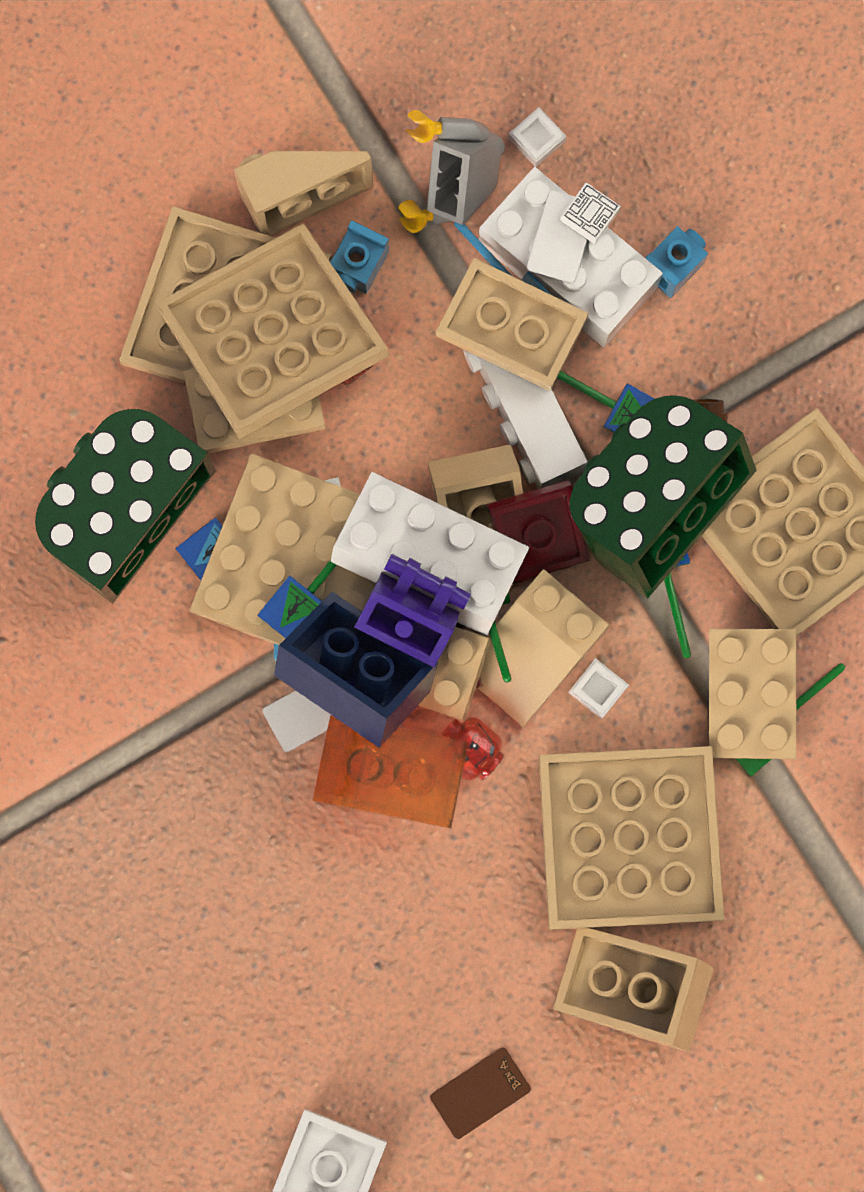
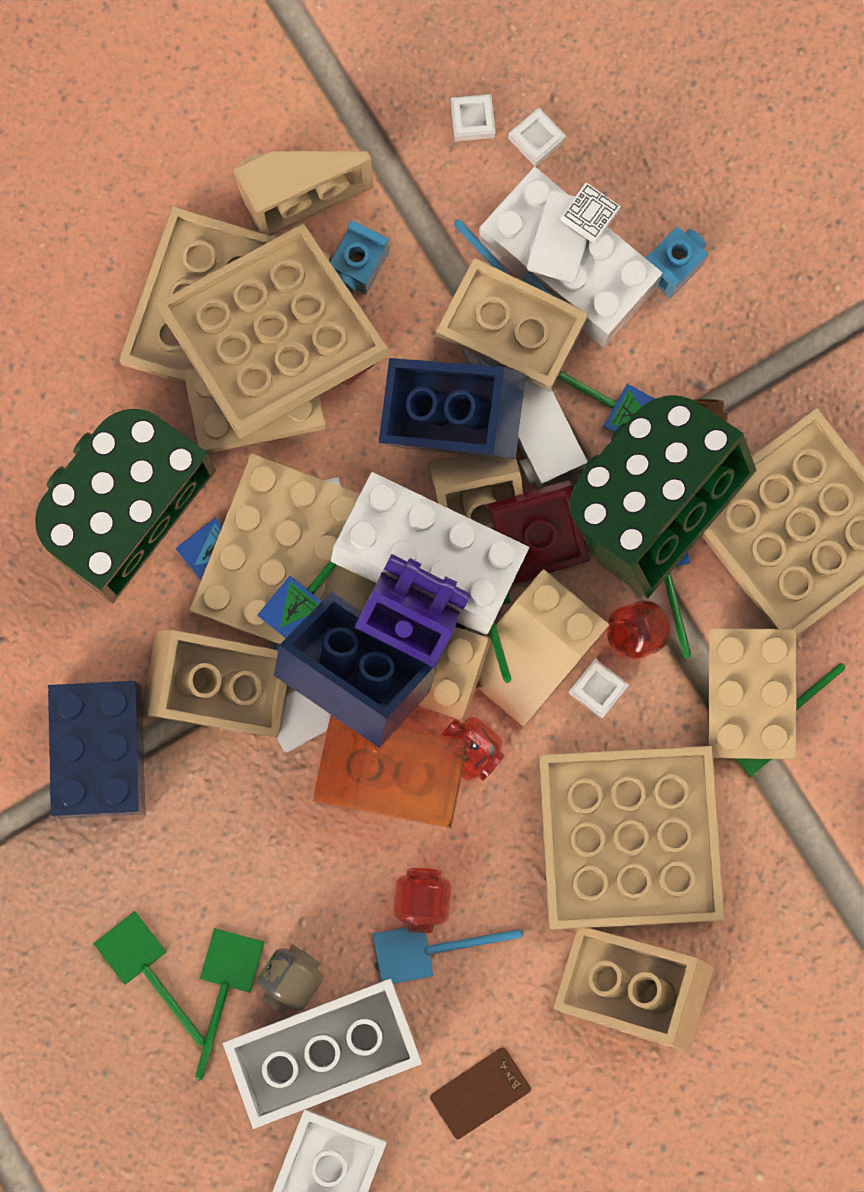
light grey torso [398,110,505,233] -> none
none -> dark blue brick [48,681,146,819]
none -> green piece [94,911,205,1046]
none -> tan slope [141,630,287,738]
none -> green piece [195,928,264,1081]
none -> white brick [223,978,422,1129]
none -> dark tan head [258,945,323,1013]
none -> dark azure piece [373,924,523,983]
none -> dark blue brick [379,358,526,459]
none -> clear red head [393,868,451,933]
none -> white tile [450,94,496,142]
none -> clear red head [607,600,670,660]

